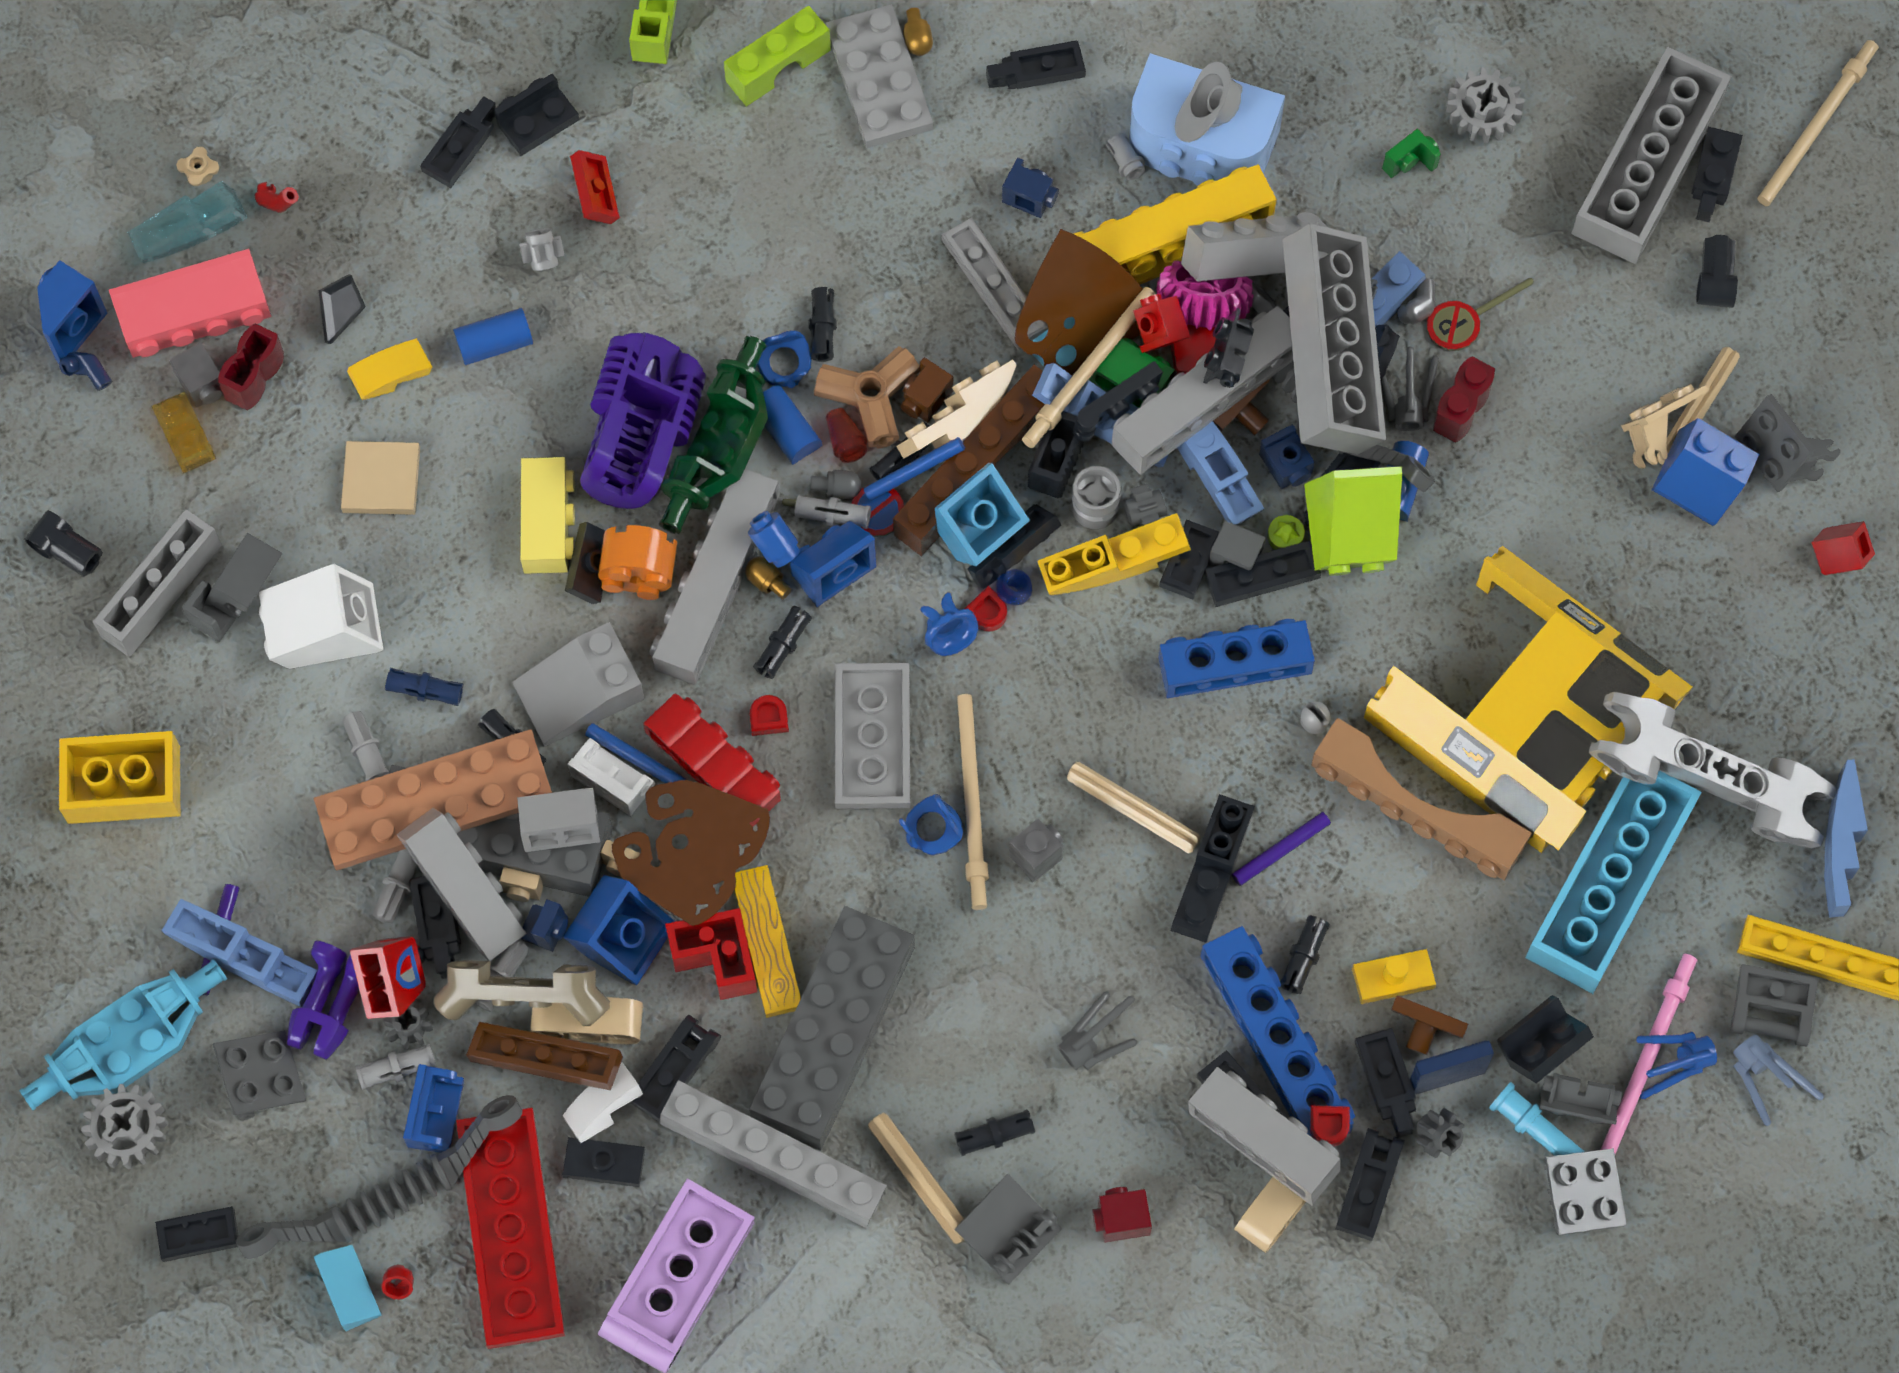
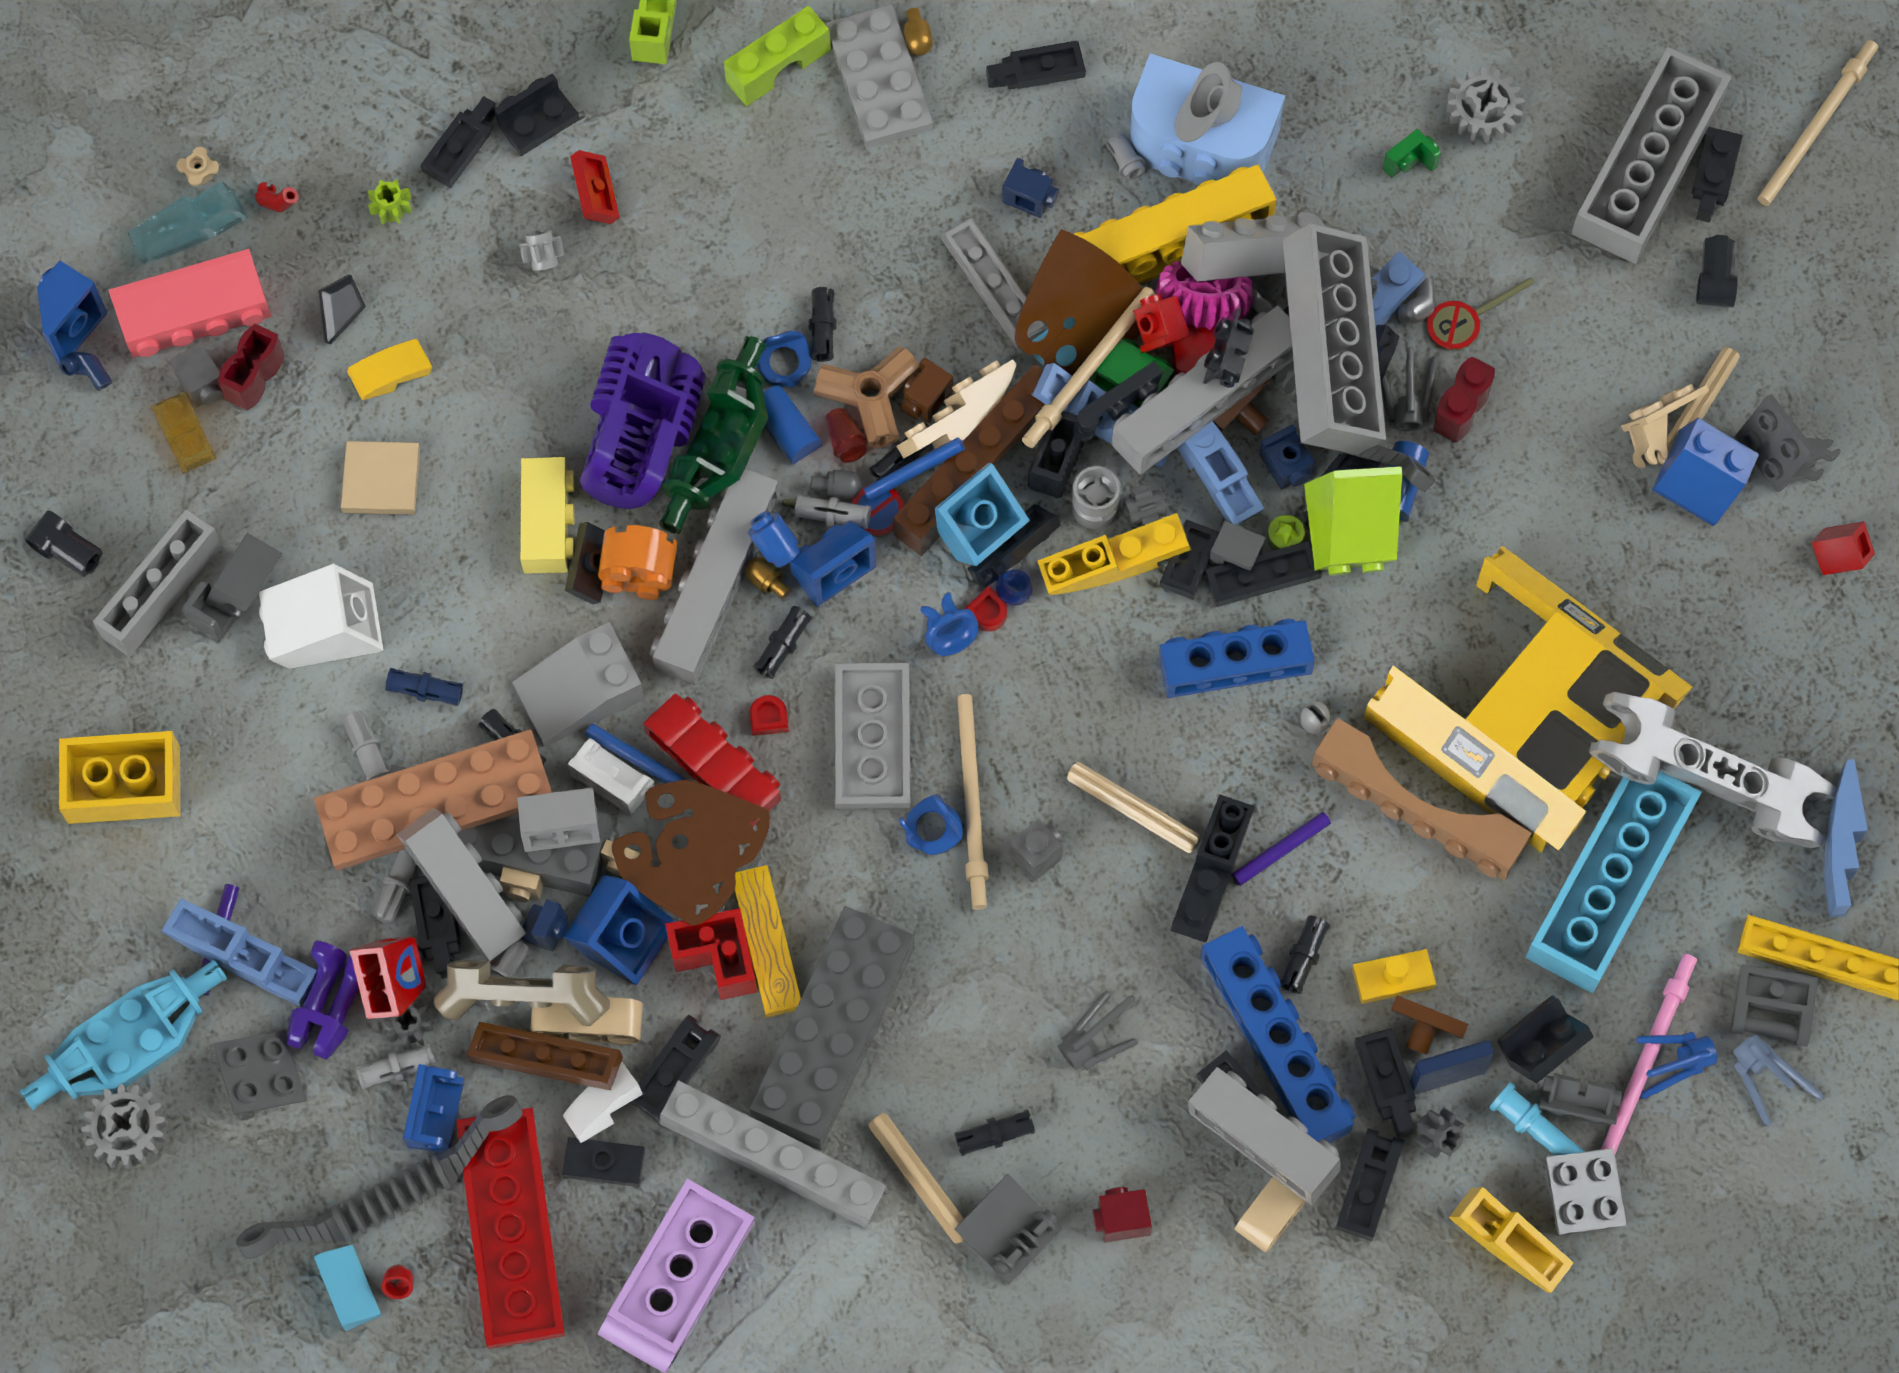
black plate [155,1206,239,1262] -> none
blue brick [453,308,533,365] -> none
red tile [1310,1105,1350,1147] -> none
none -> lime gear [368,179,412,225]
none -> yellow slope [1448,1187,1574,1293]

